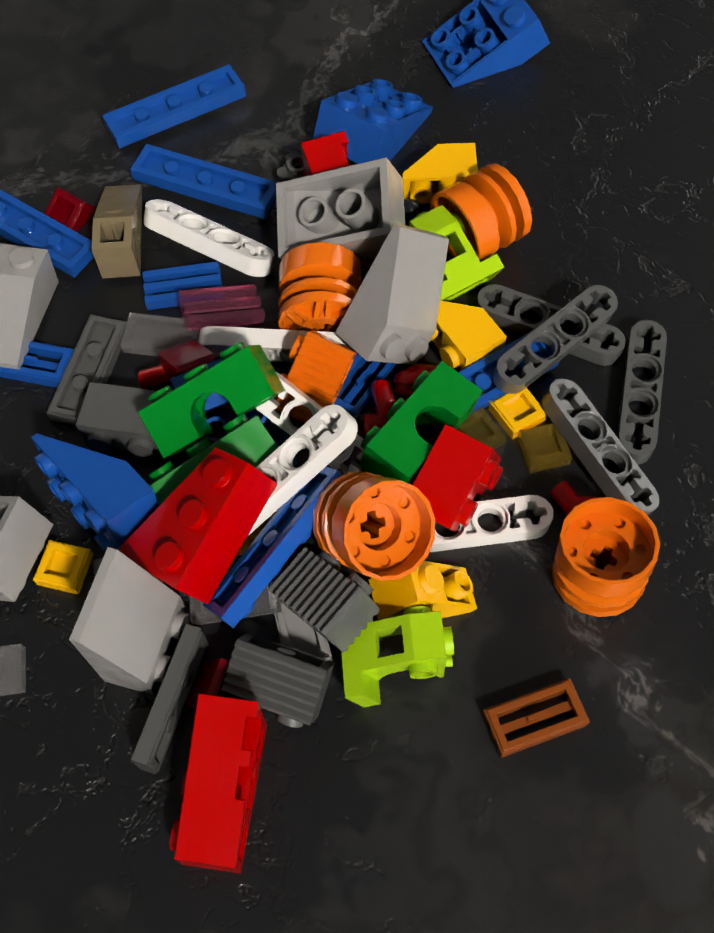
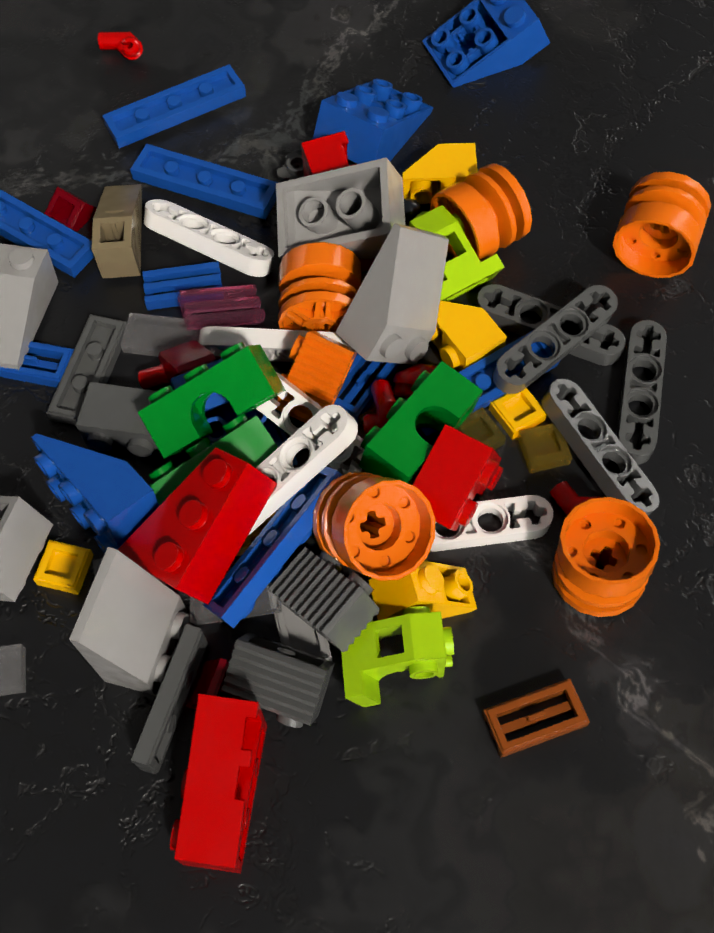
none -> red arm [98,31,143,60]
none -> orange wheel [613,171,711,278]

